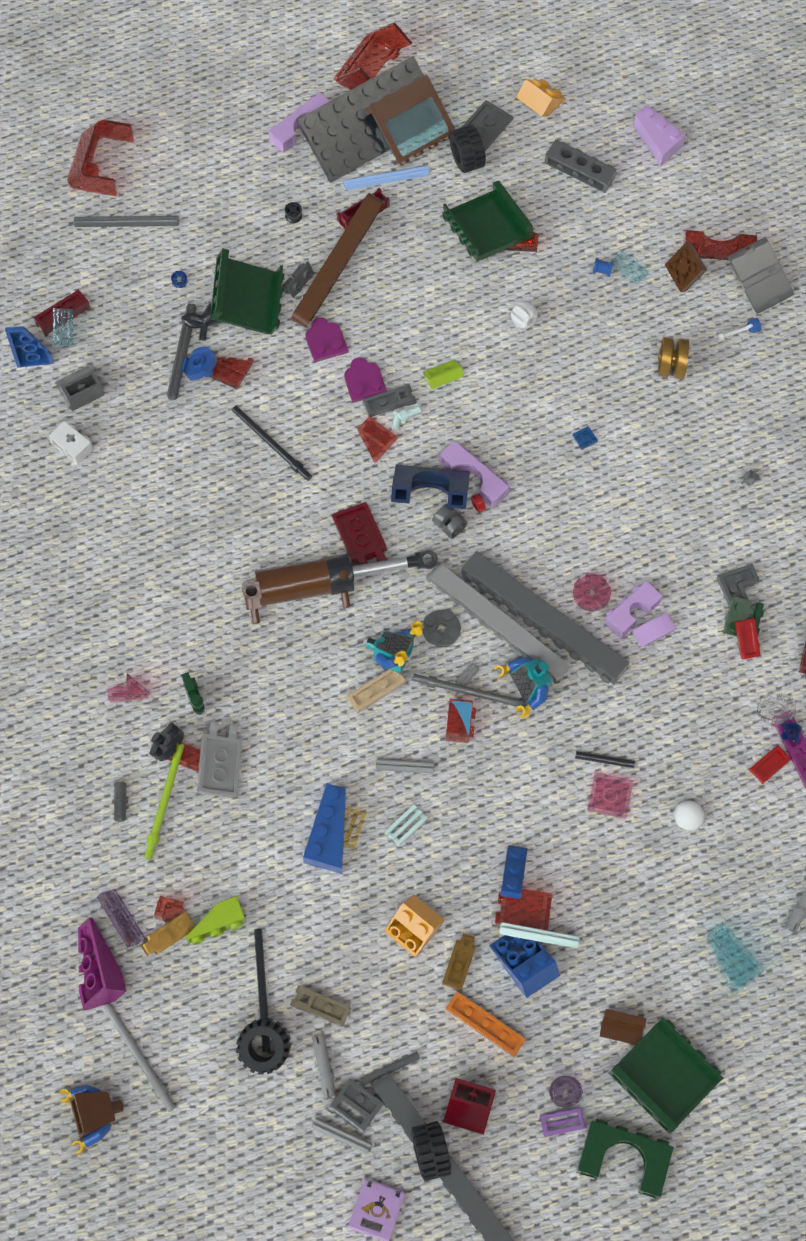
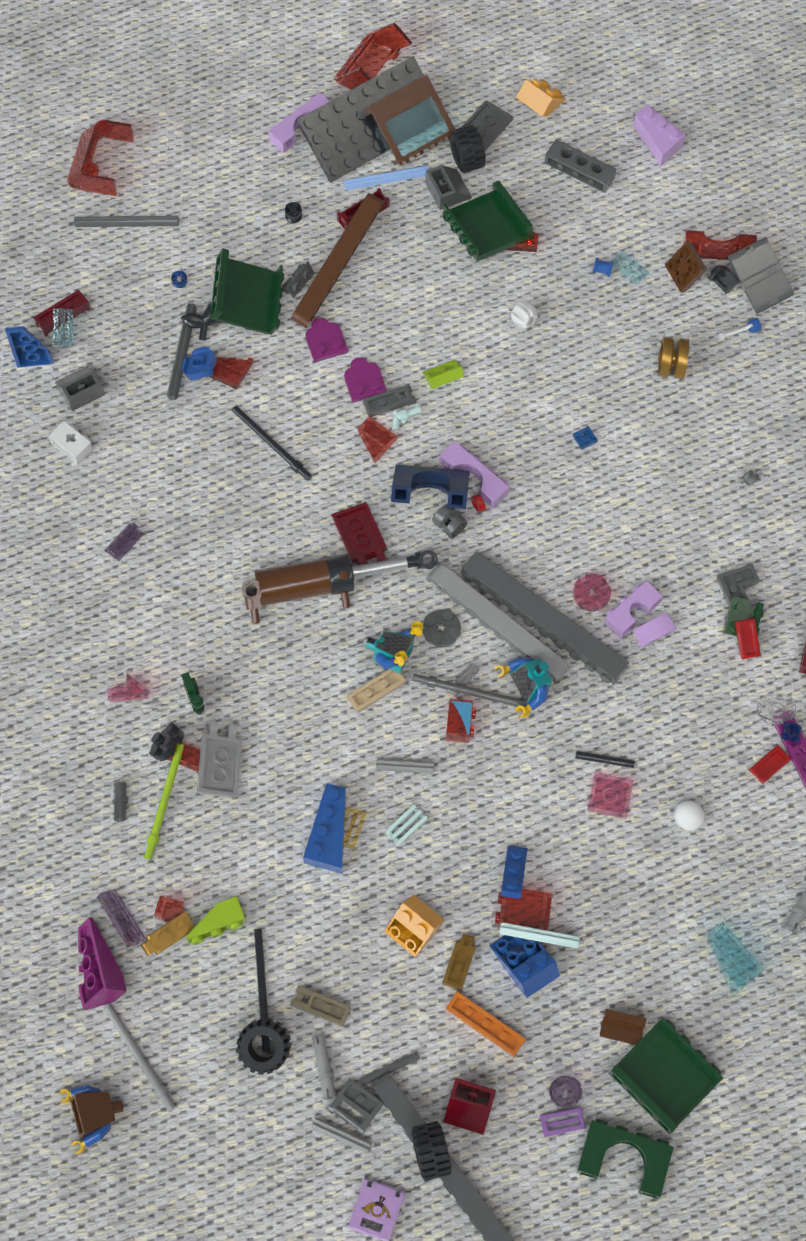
none -> clear purple hinge [105,523,144,561]
none -> dark grey slope [426,165,472,210]
none -> black bracket [708,265,740,294]

